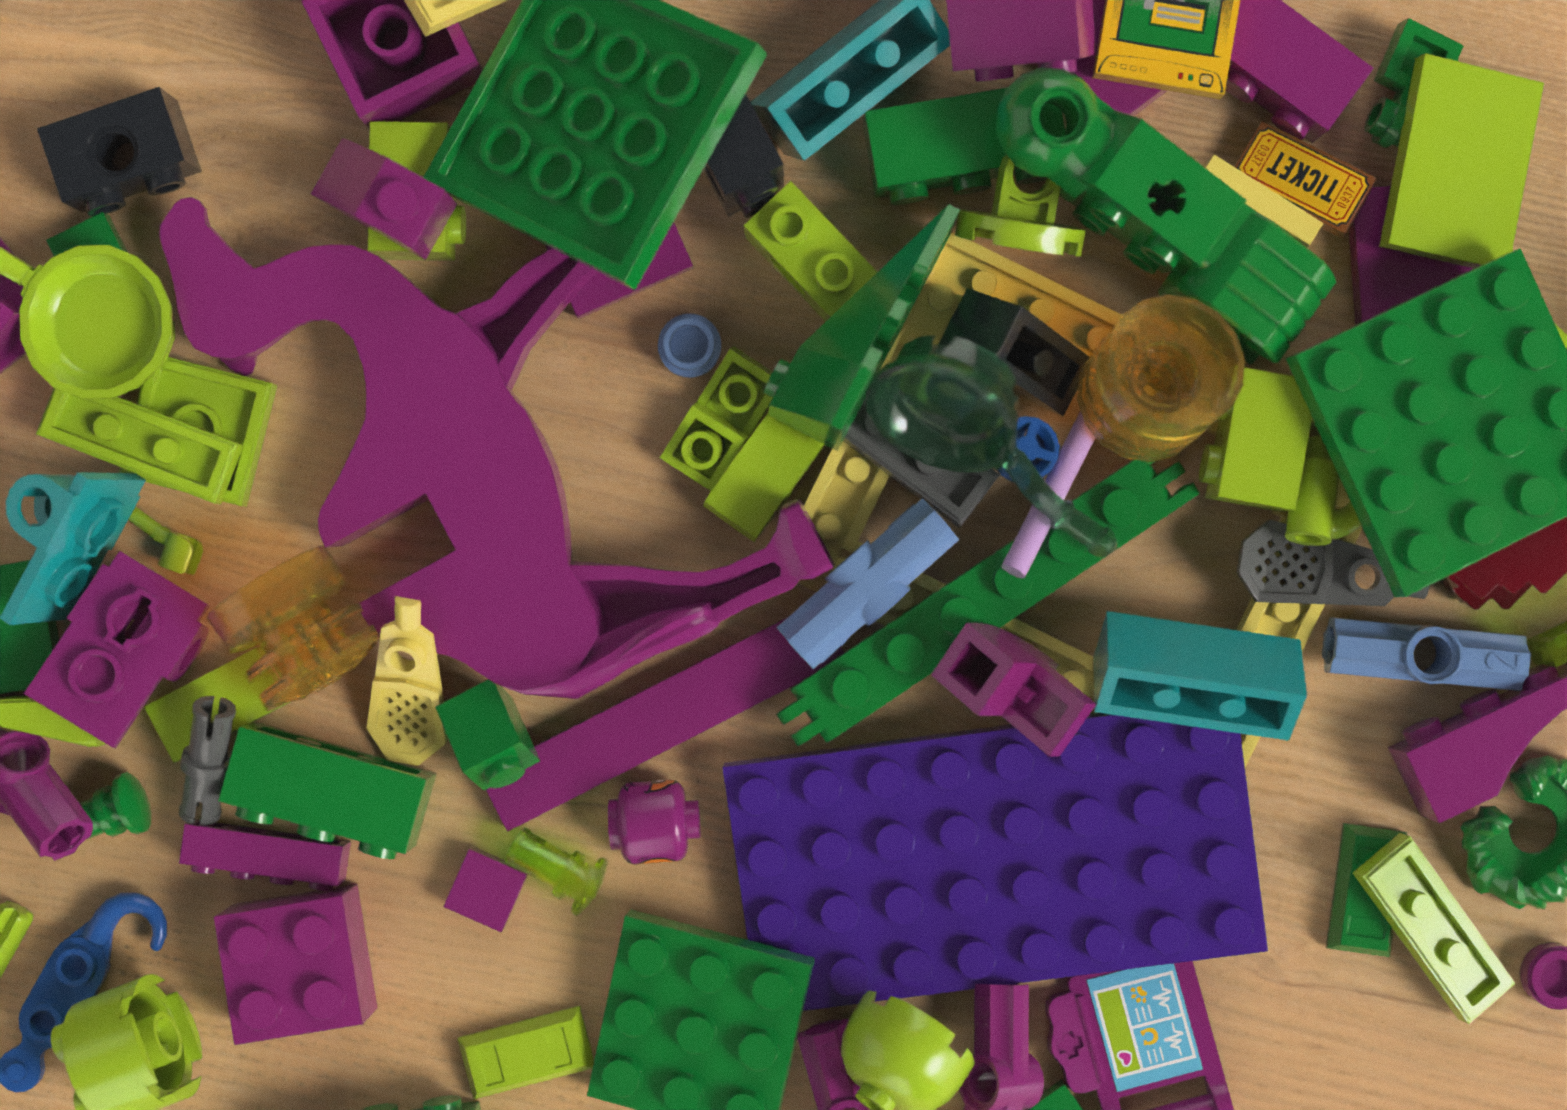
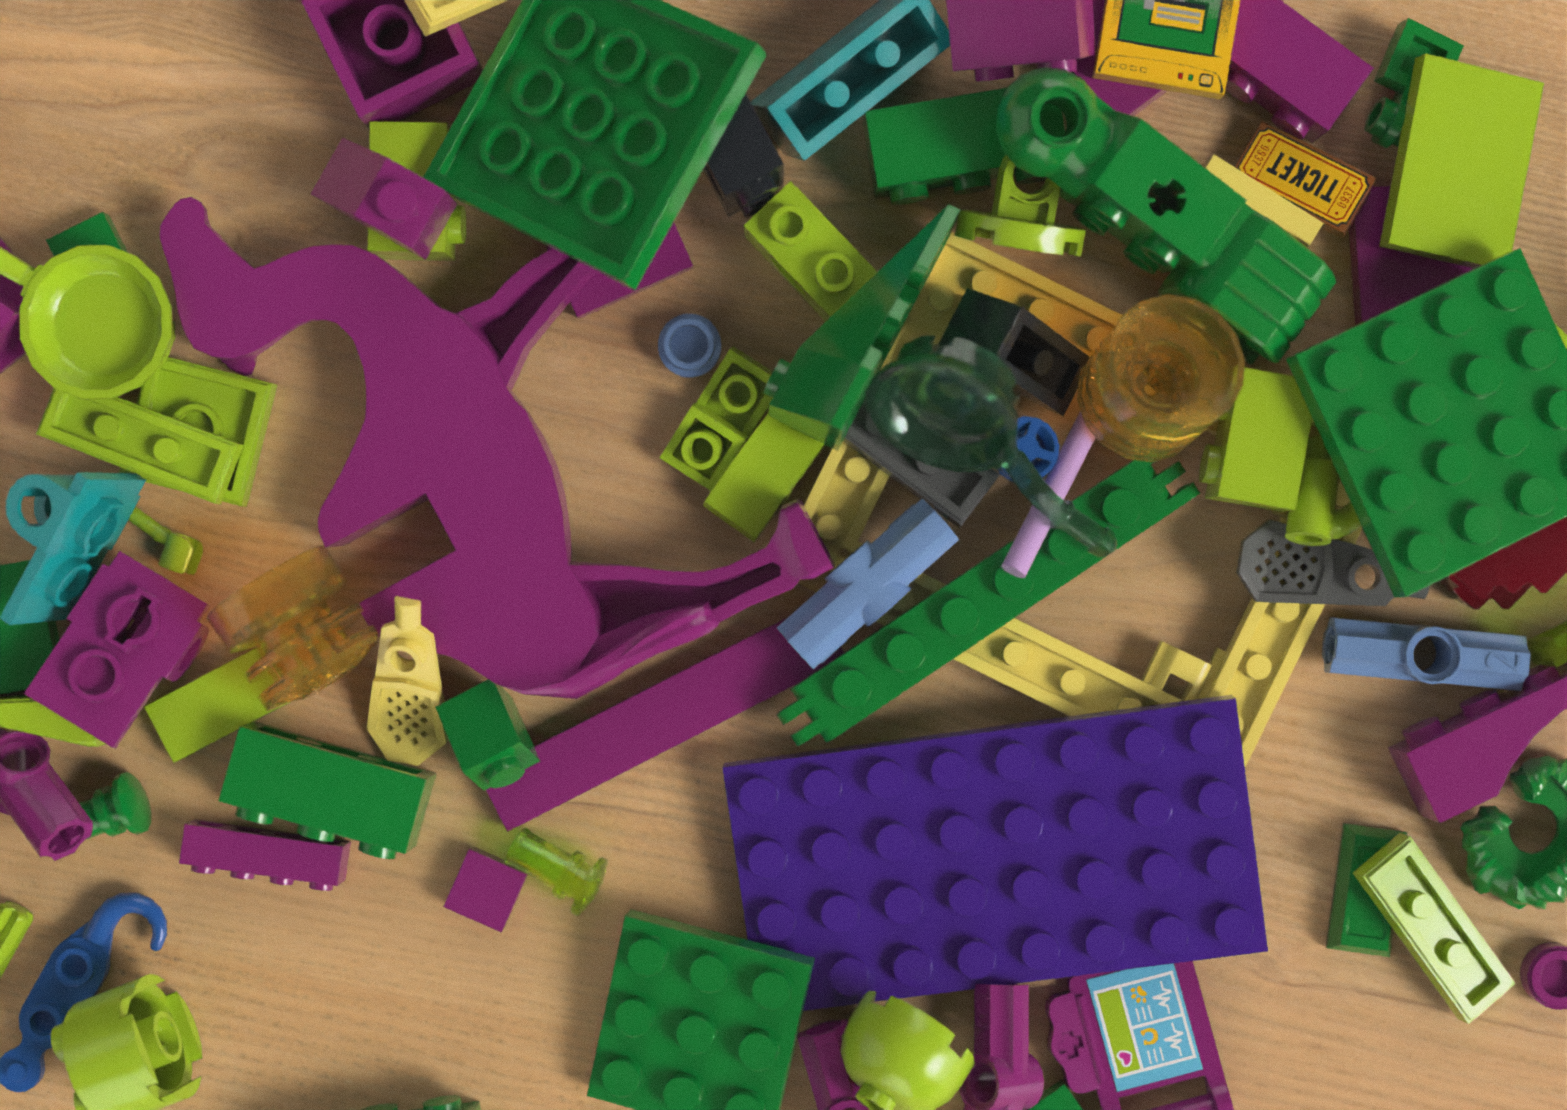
black brick [37,87,202,216] -> none
dark grey pin [179,696,236,826] -> none
magenta brick [214,884,378,1045] -> none
lime tile [457,1005,594,1100] -> none
magenta head [608,780,701,865] -> none
magenta brick [931,622,1096,757] -> none
teal brick [1093,611,1307,741] -> none

